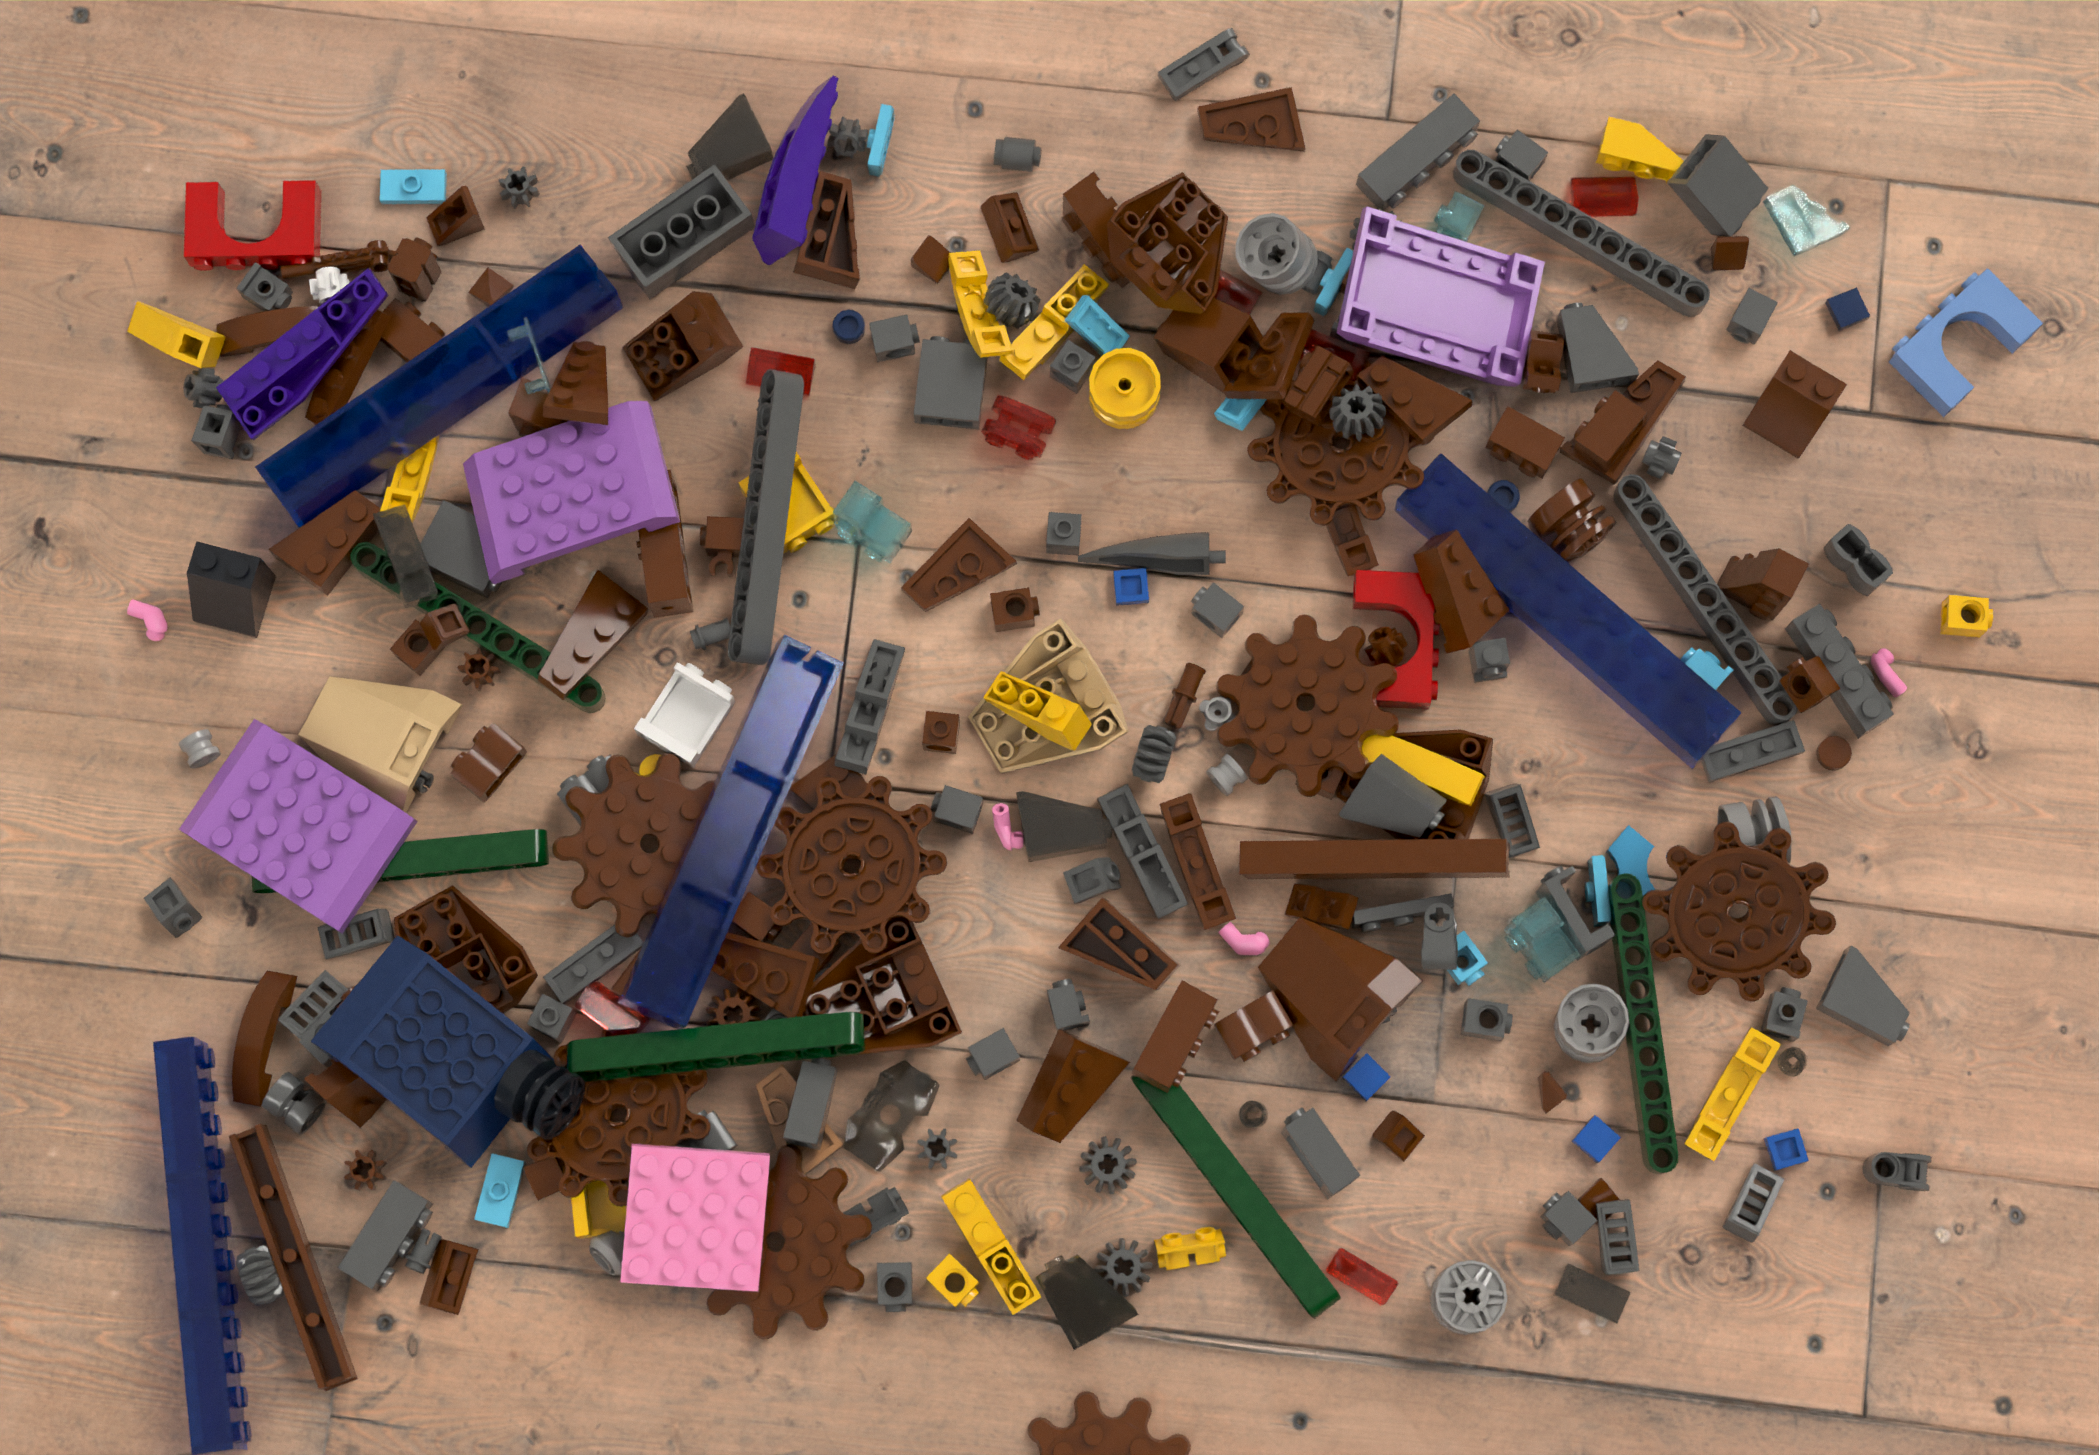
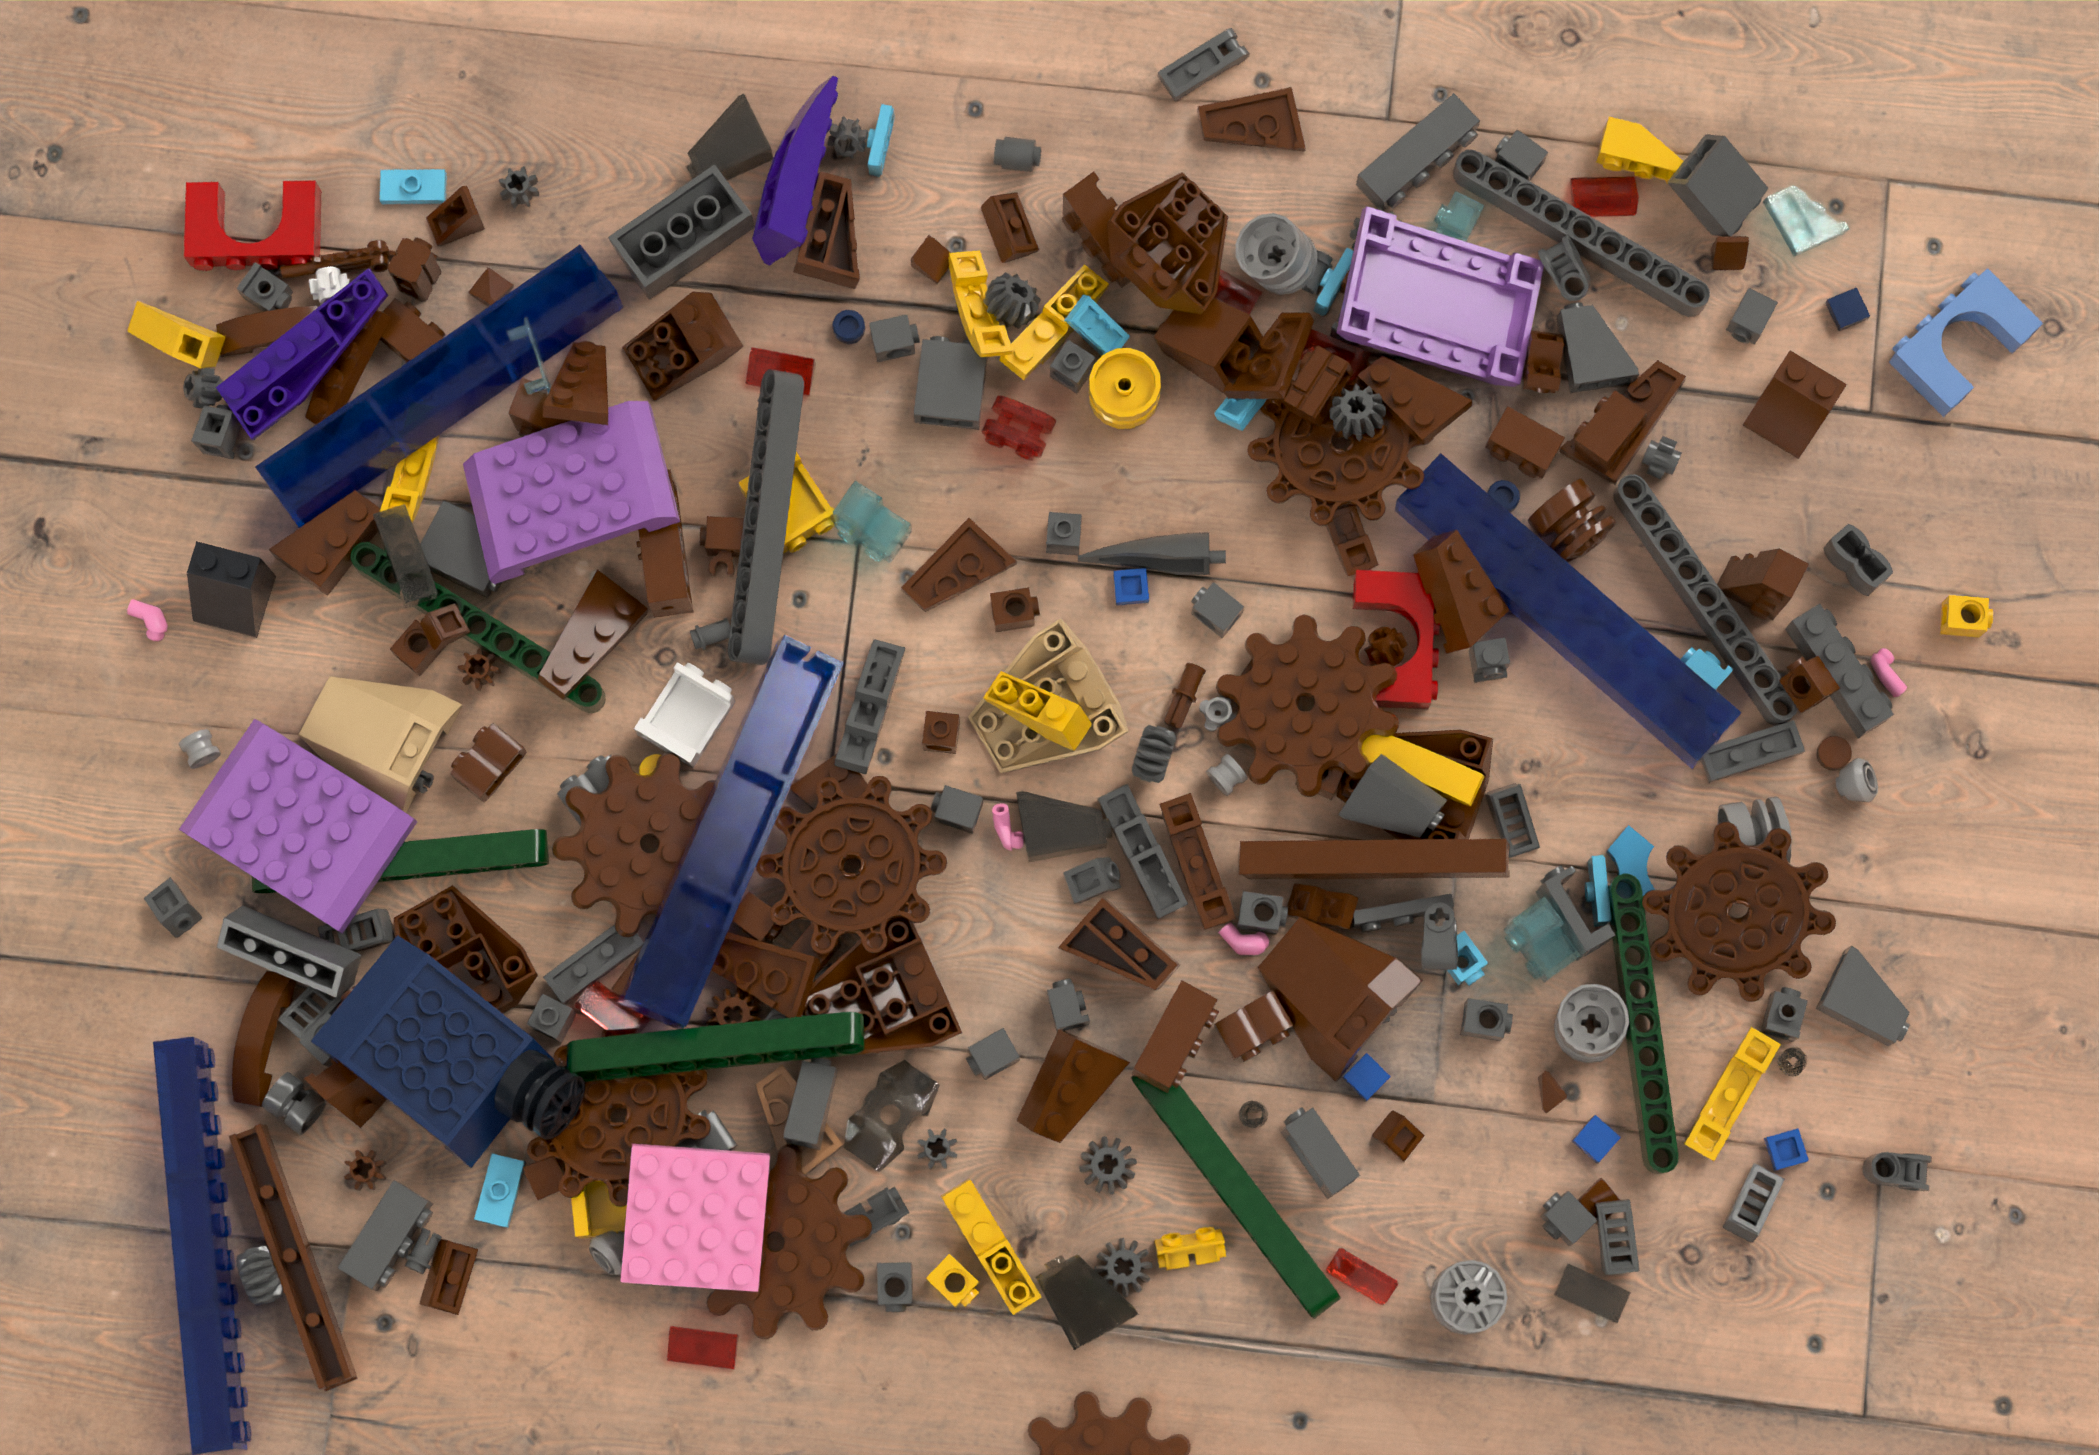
none -> dark grey brick [217,905,362,997]
none -> clear red slope [667,1326,740,1370]
none -> dark grey brick [1237,891,1288,935]
none -> dark grey piece [1538,235,1591,301]
none -> light grey cone [1836,758,1878,802]

